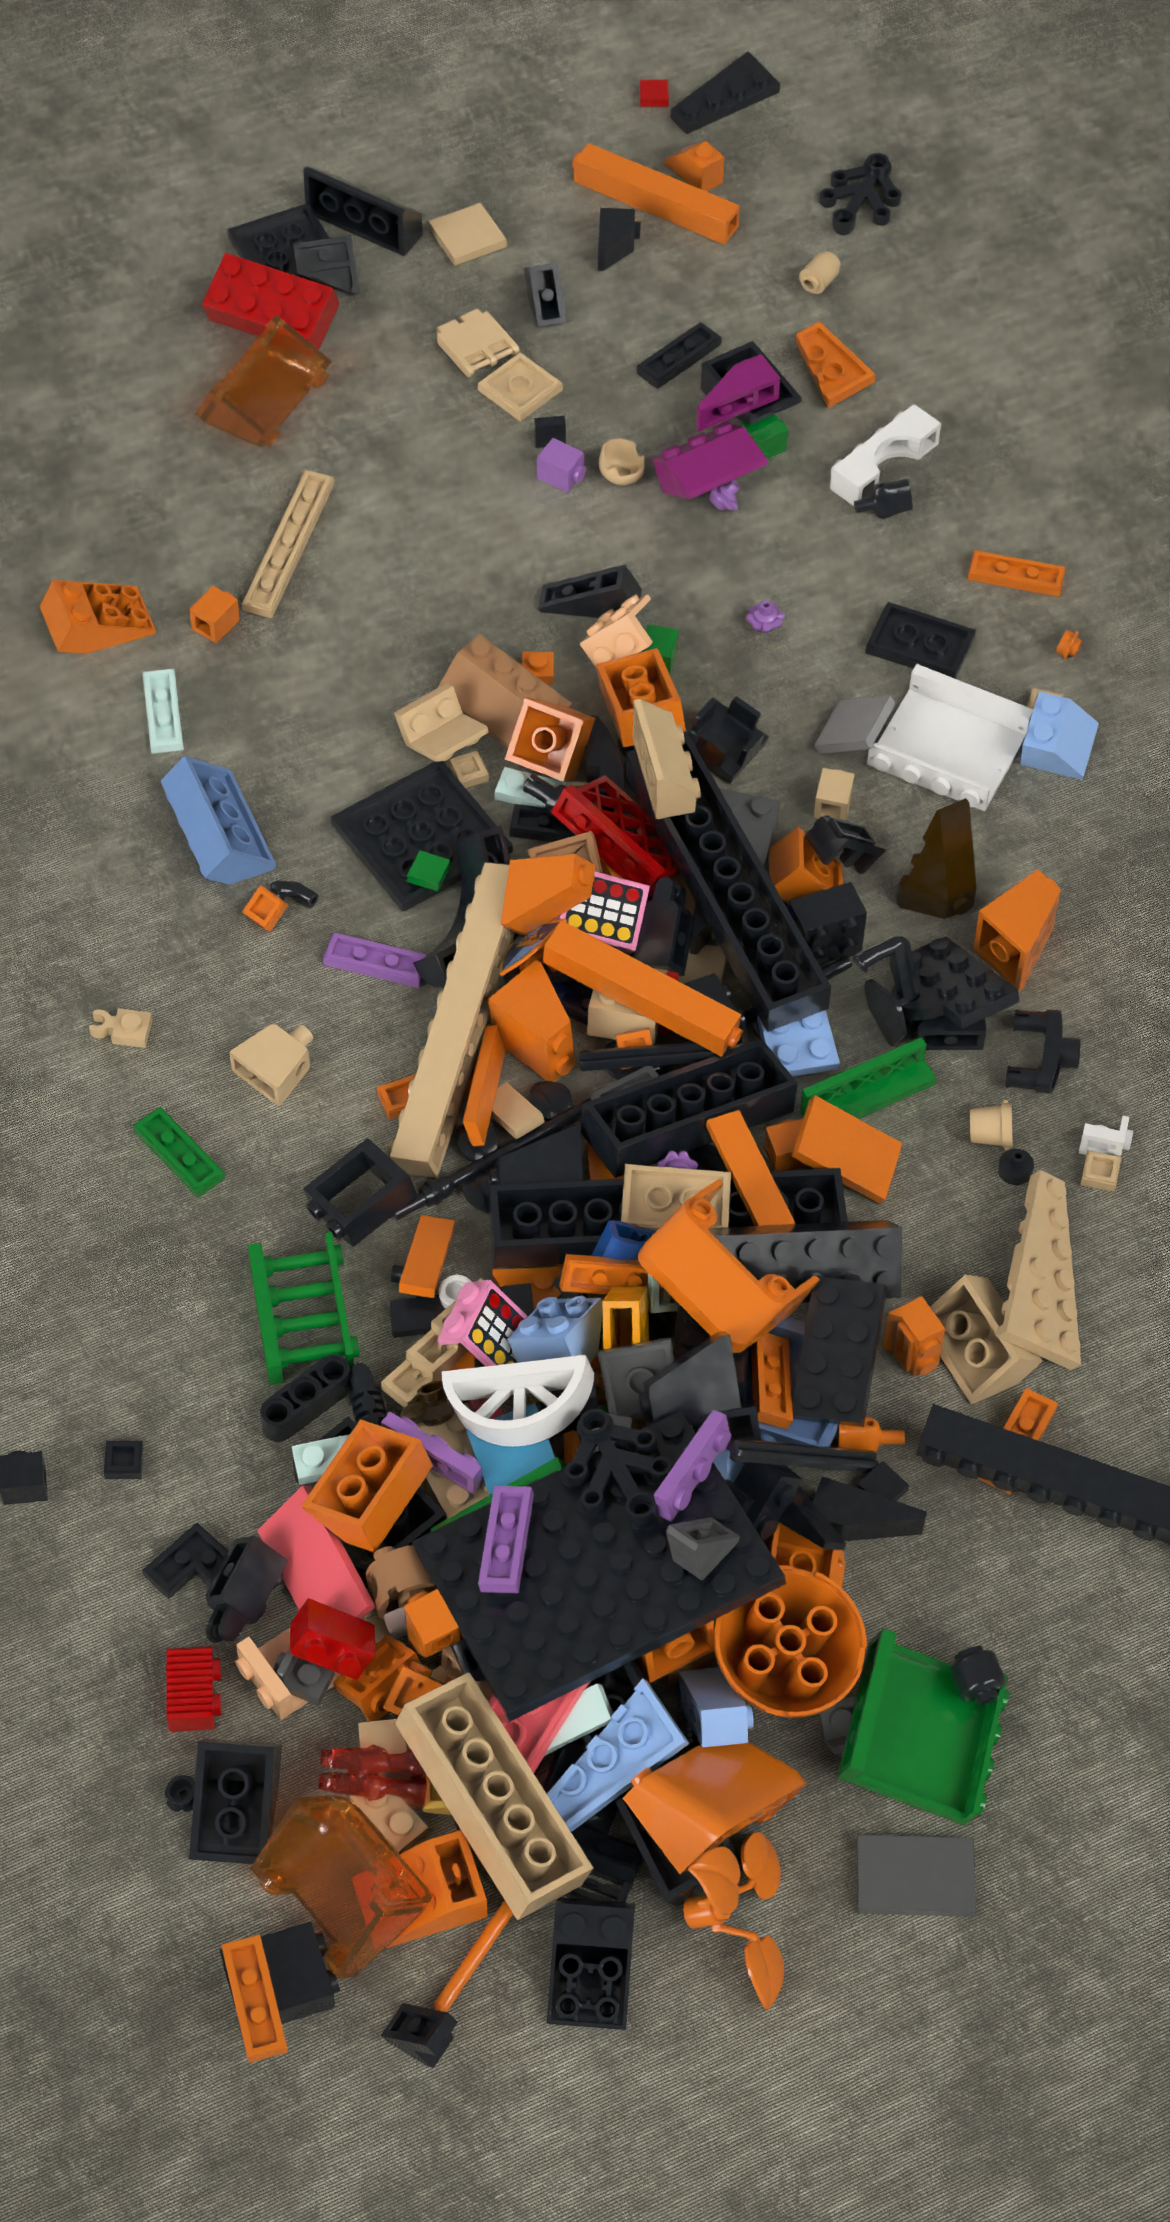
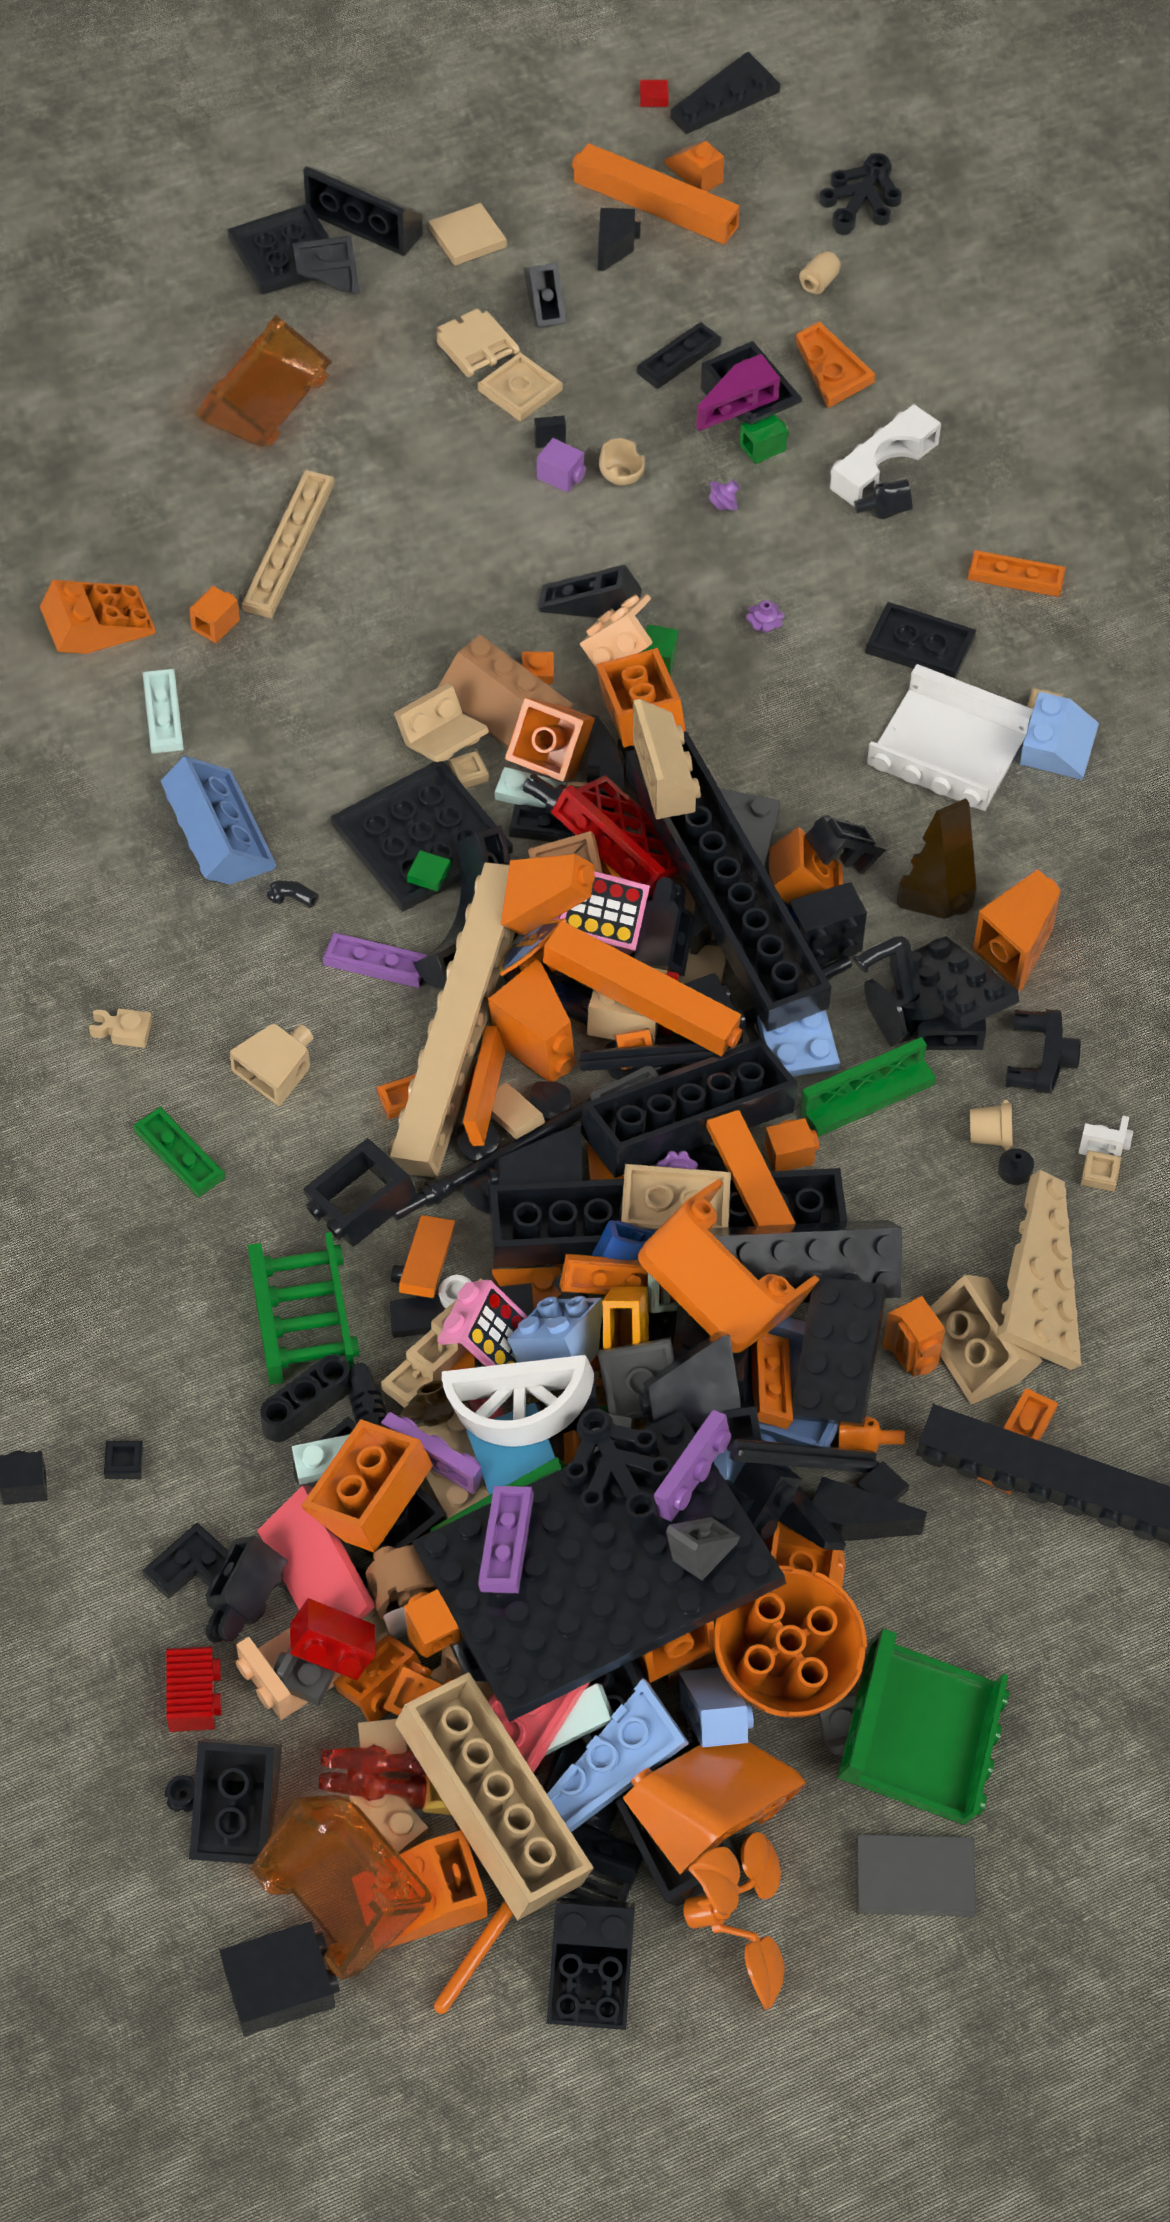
red brick [201,253,340,356] -> none
orange plate [221,1934,288,2063] -> none
orange tile [242,885,289,932] -> none
black slope [381,2003,458,2068] -> none
magenta slope [652,422,768,499] -> none
black panel [688,696,769,784] -> none
orange tile [792,1095,903,1204] -> none
light grey tile [814,695,896,754] -> none
tan brick [814,768,855,821] -> none
black head [950,1646,1006,1706] -> none
orange plate [1056,630,1083,660] -> none

